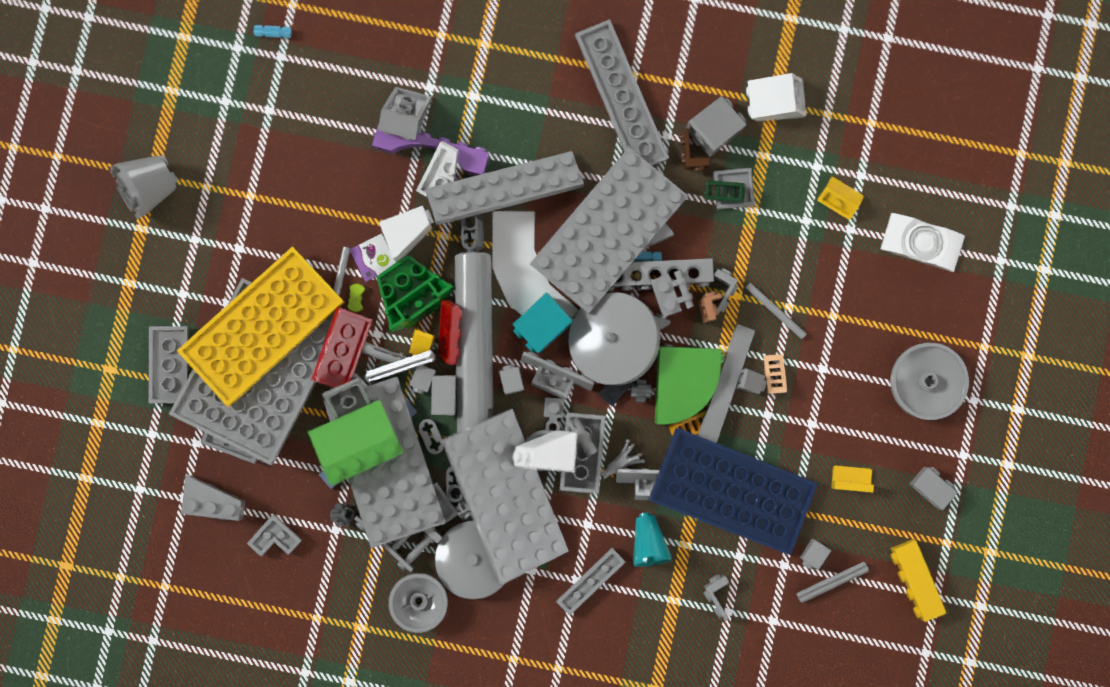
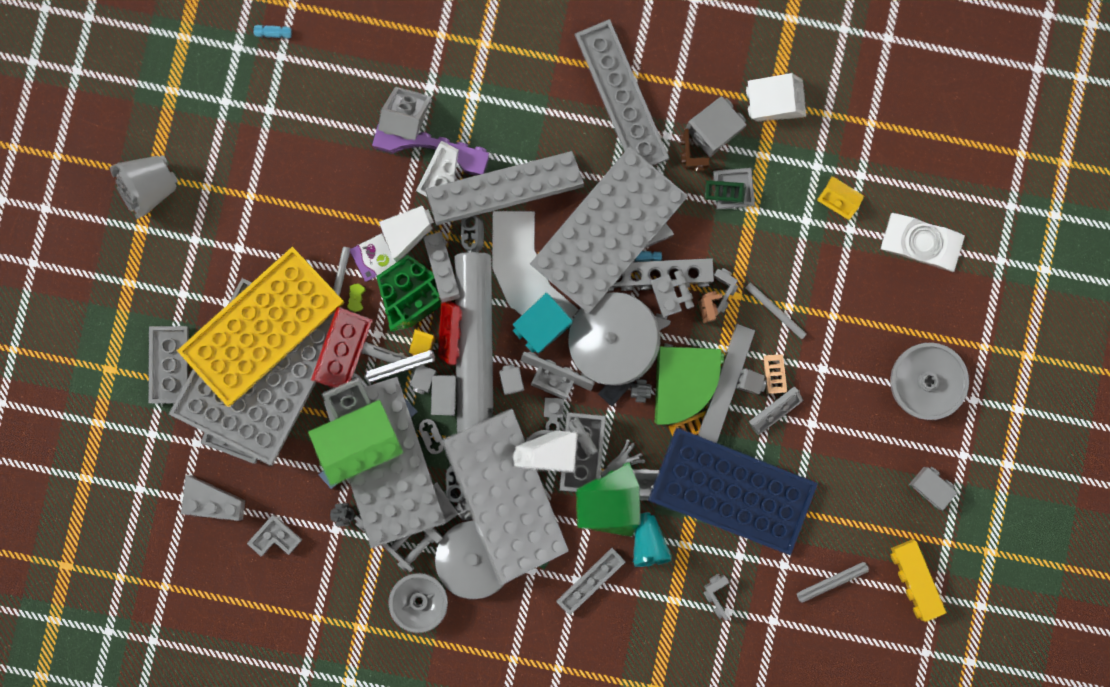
light grey brick [799,539,831,570] -> none
yellow panel [831,466,874,492] -> none
none -> light grey plate [423,232,460,303]
none -> green wedge [576,462,640,537]
none -> light grey tile [749,386,803,435]

